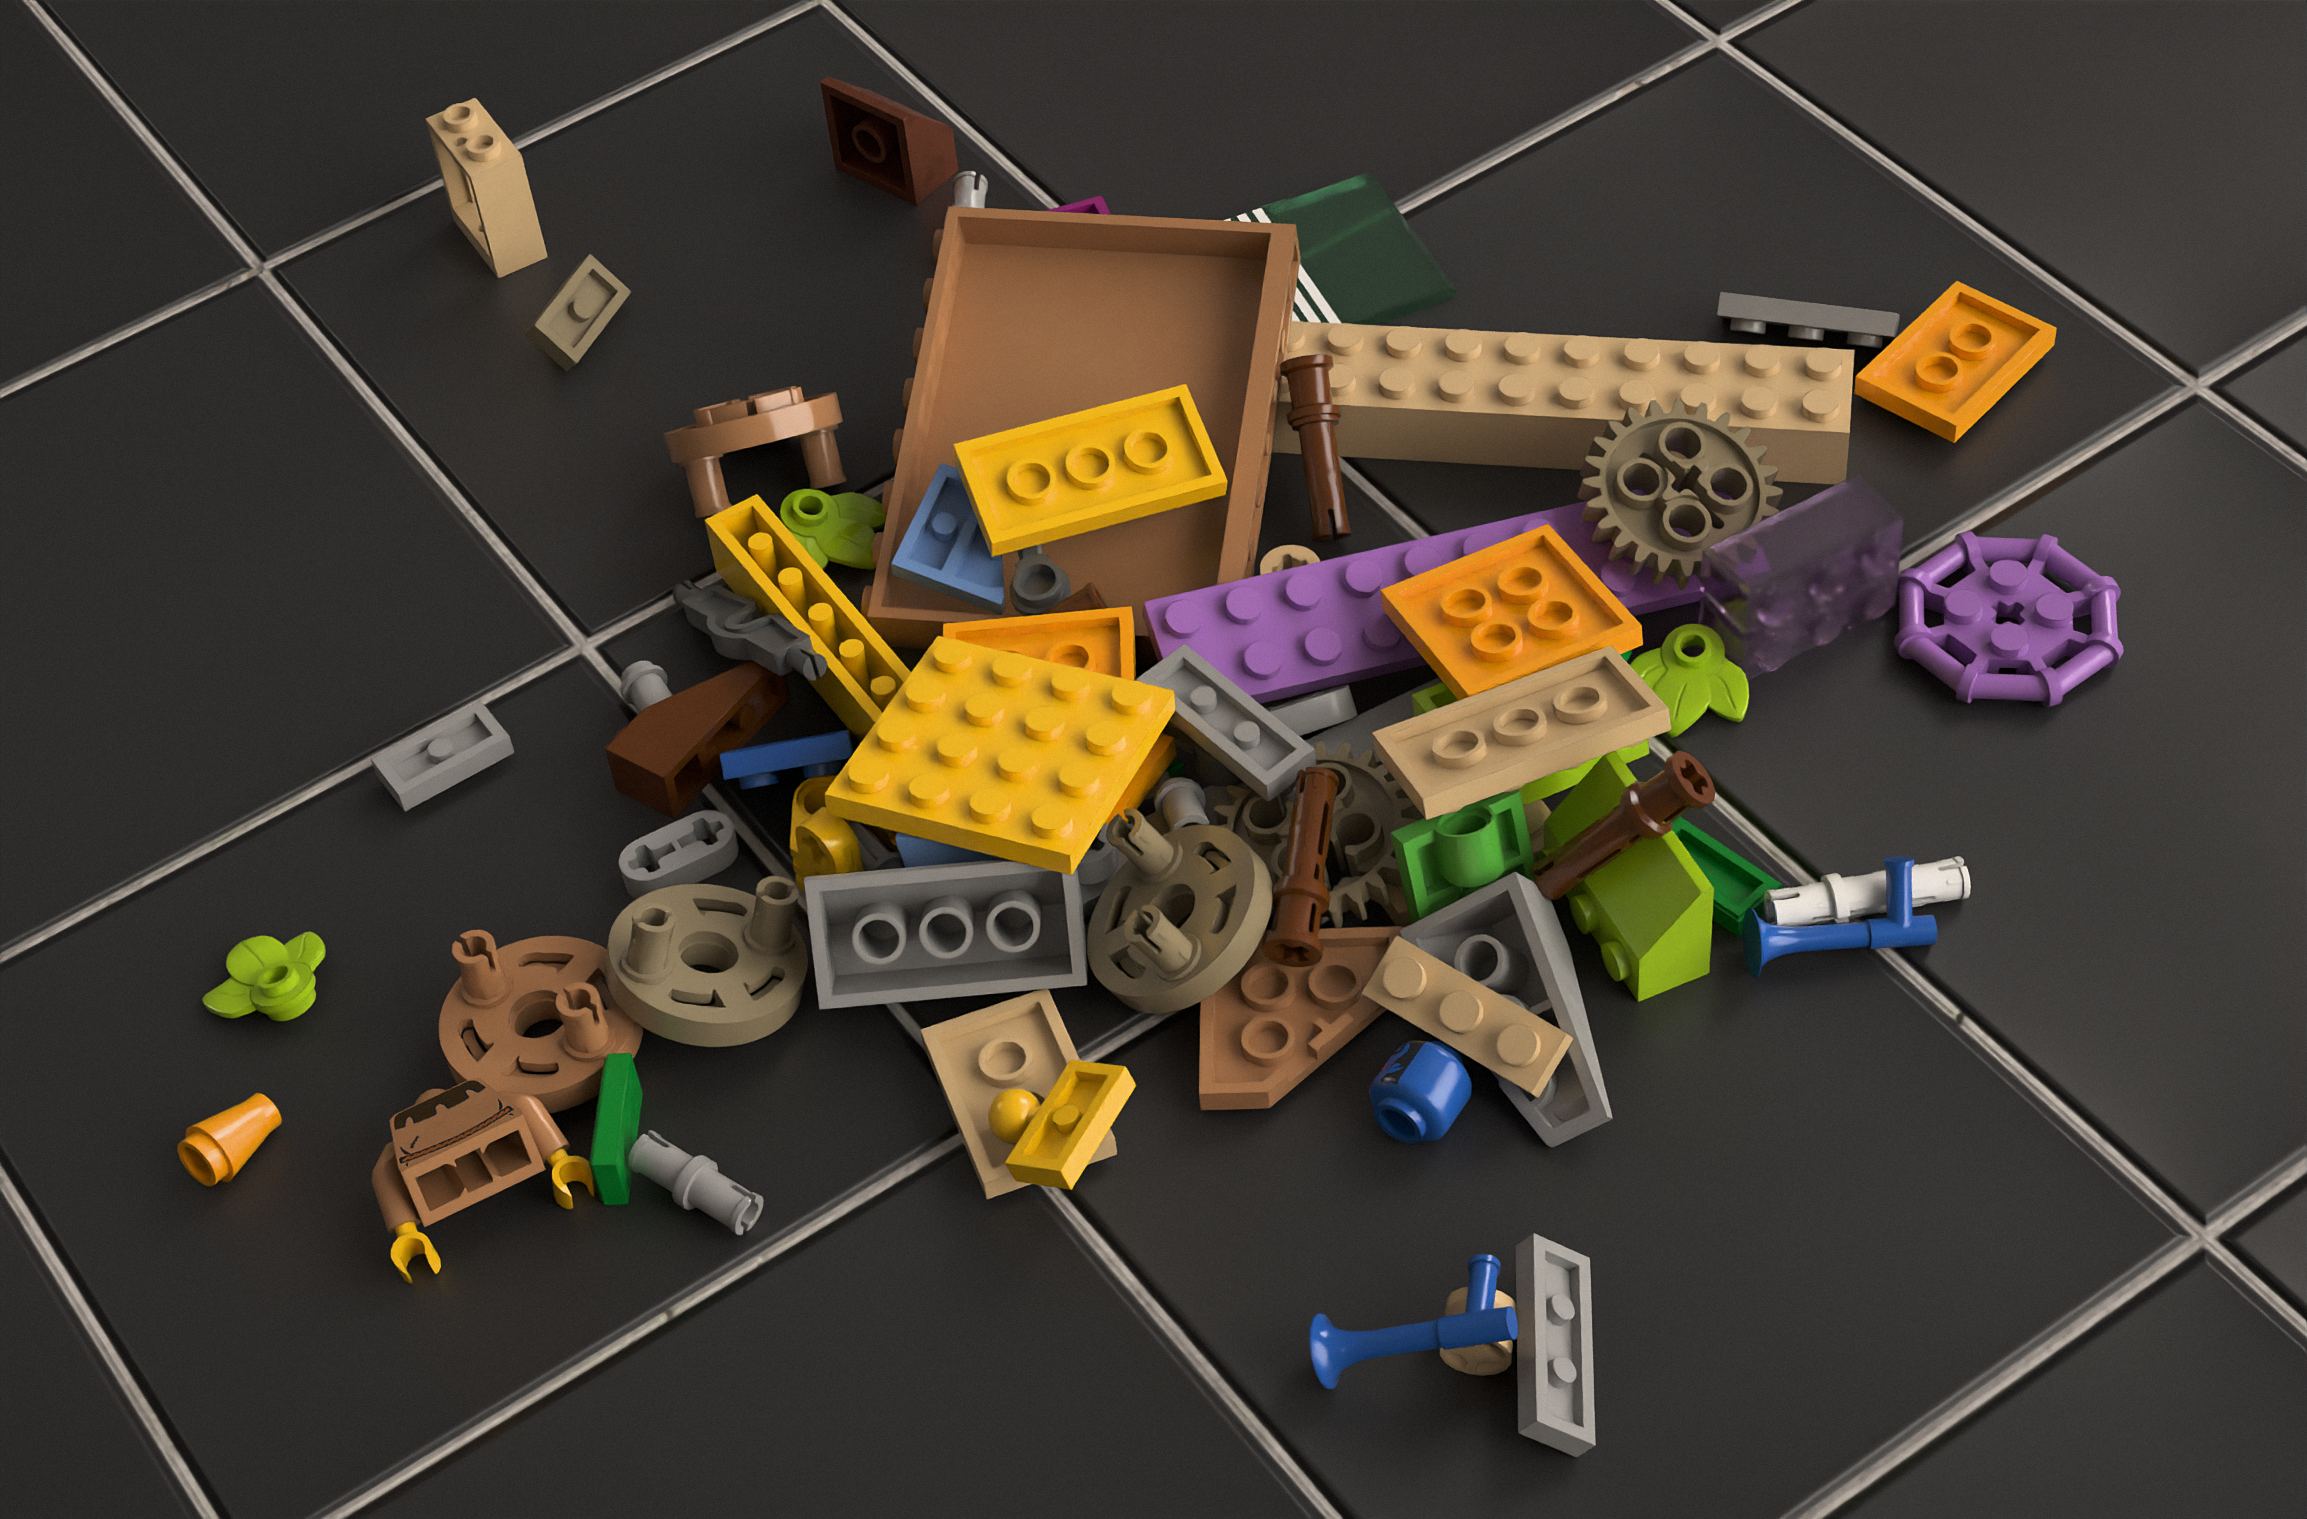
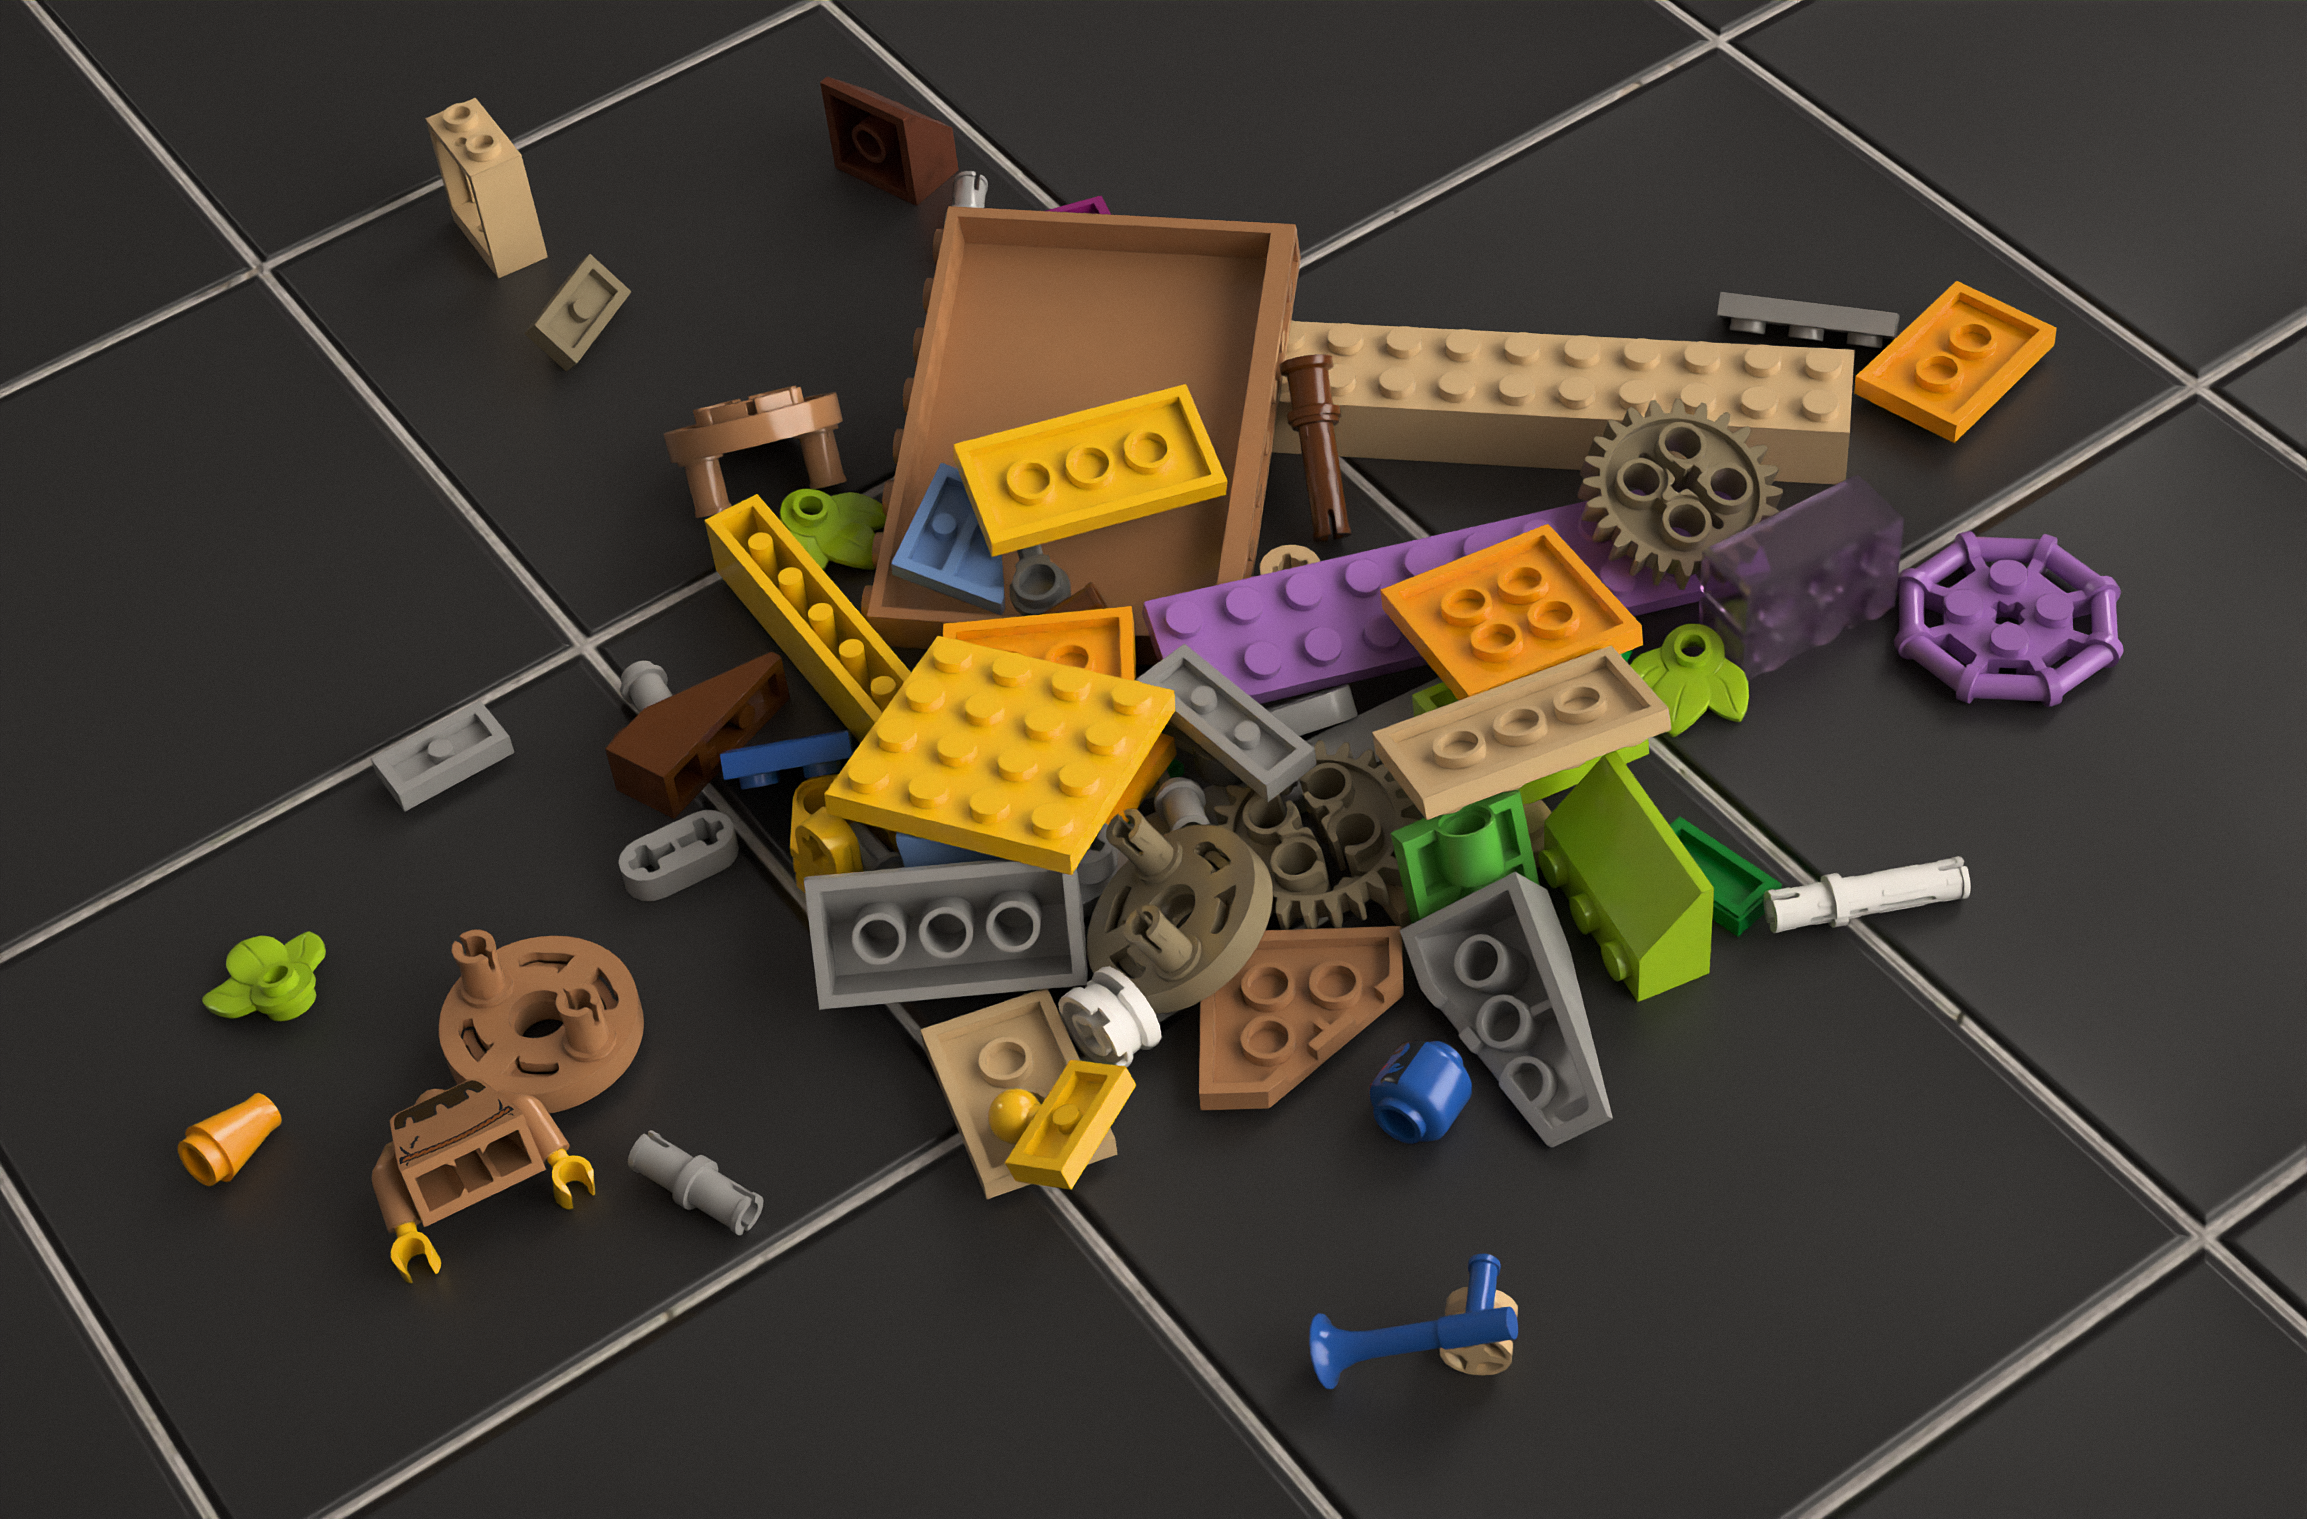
green tile [589,1053,643,1205] -> none
dark tan piece [605,876,808,1047] -> none
dark grey piece [673,581,827,680] -> none
clear green piece [1223,173,1458,325] -> none
reddish brown pin [1262,767,1339,967] -> none
tan plate [1361,935,1574,1098] -> none
light grey plate [1516,1233,1596,1457] -> none
reddish brown pin [1531,751,1715,900] -> none
blue piece [1743,856,1937,978] -> none
none -> white wheel [1058,966,1161,1068]

